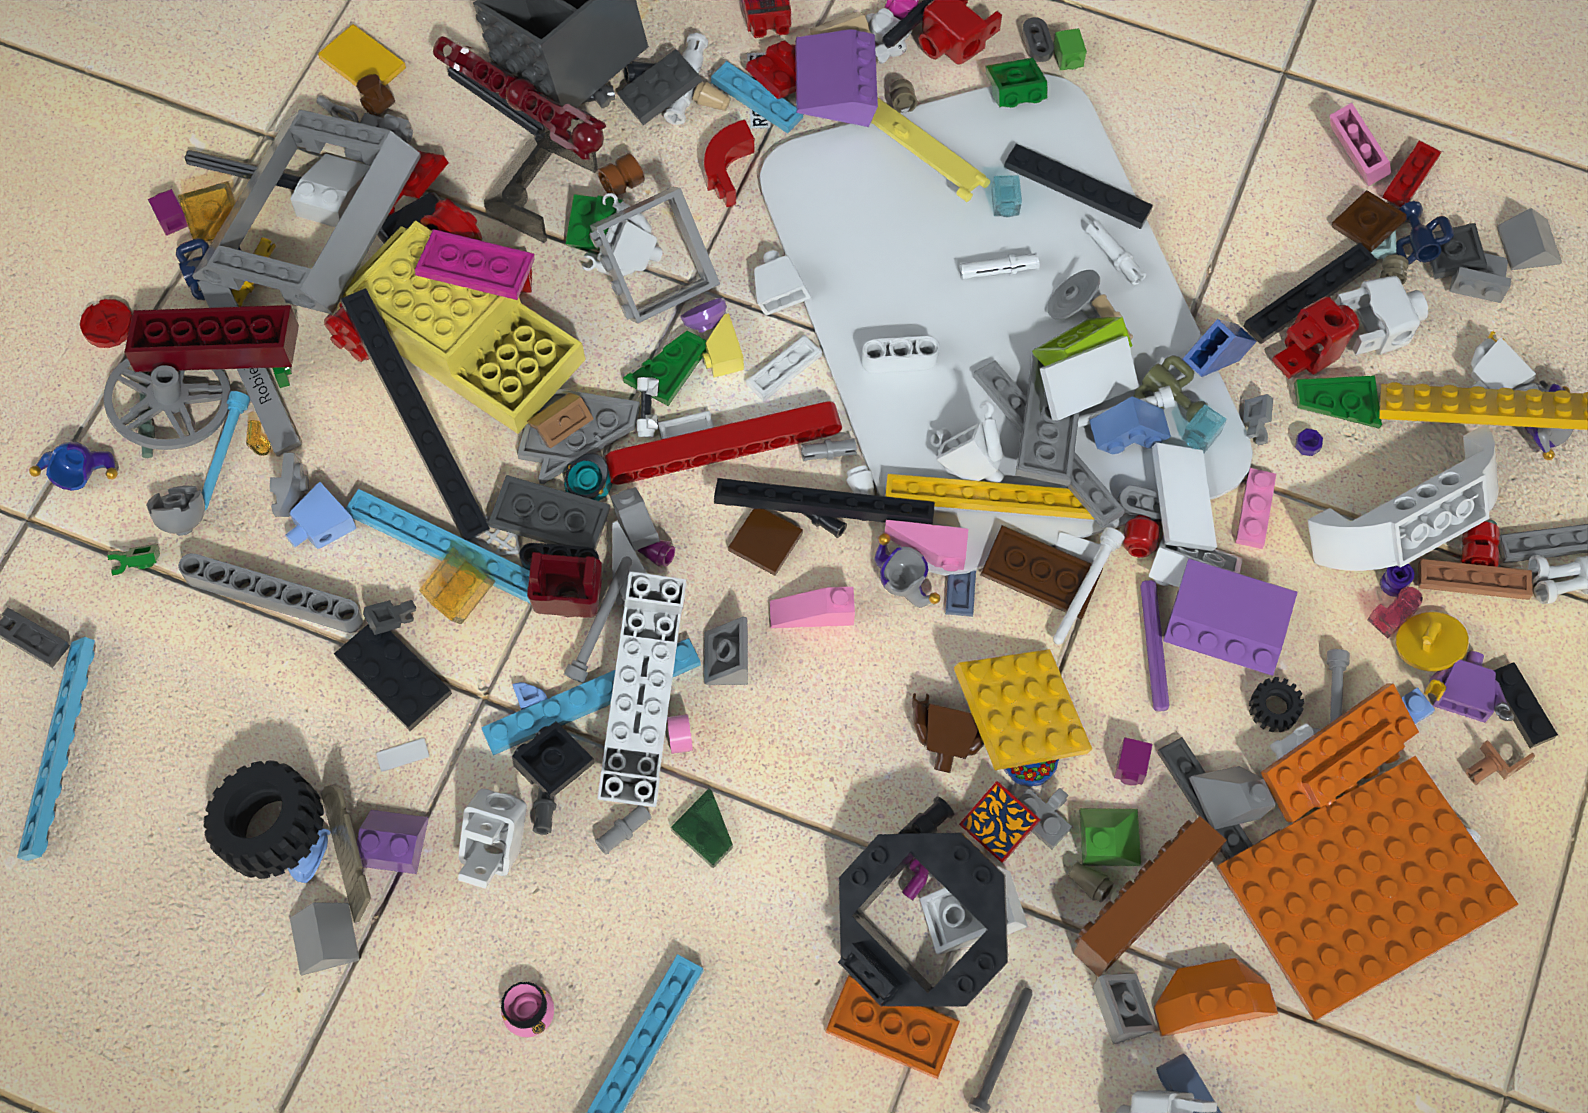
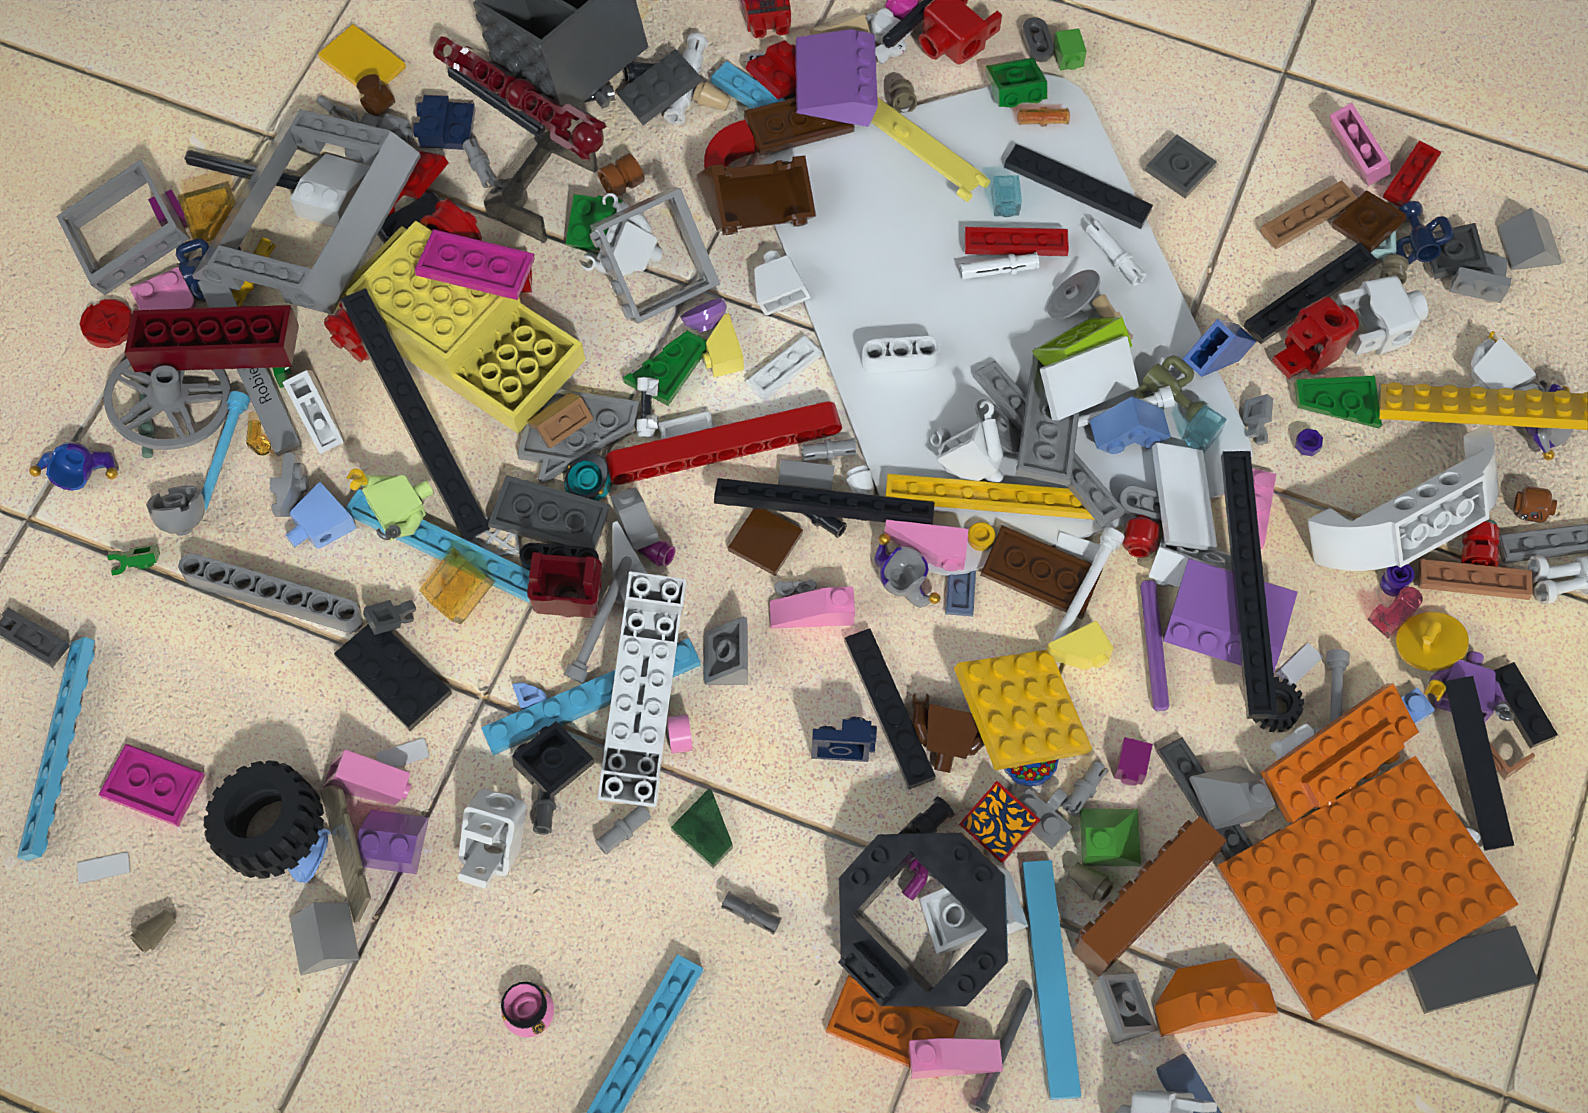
none -> light grey window [56,159,190,295]
none -> white sticker [77,852,130,883]
none -> dark pink tile [98,744,205,827]
none -> dark tan cone [129,909,176,953]
none -> bright pink plate [130,267,196,310]
none -> white slope [283,370,344,454]
none -> bright pink slope [323,749,411,805]
none -> yellowish green torso [346,468,434,541]
none -> dark blue plate [413,95,476,150]
none -> light grey pin [462,138,497,188]
none -> reddish brown windscreen [696,155,816,236]
none -> flat silver pin [721,891,782,935]
none -> reddish brown tile [743,98,855,156]
none -> light grey piece [774,579,817,598]
none -> light grey tile [778,460,835,491]
none -> dark blue plate [811,717,877,762]
none -> black plate [844,628,936,789]
none -> bright pink slope [909,1038,1003,1079]
none -> red plate [964,227,1069,256]
none -> yellow tile [967,522,995,551]
none -> light grey shield [975,399,1020,454]
none -> clear orange pin [1017,106,1070,127]
none -> medium azure tile [1022,860,1081,1100]
none -> light yellow slope [1046,620,1114,670]
none -> light grey pin [1062,760,1108,816]
none -> dark grey plate [1145,134,1217,199]
none -> black plate [1221,451,1278,719]
none -> medium nougat plate [1260,180,1358,249]
none -> white sticker [1276,643,1323,686]
none -> dark grey tile [1407,925,1539,1014]
none -> black tile [1444,676,1514,851]
none -> dark orange head [1513,486,1557,523]

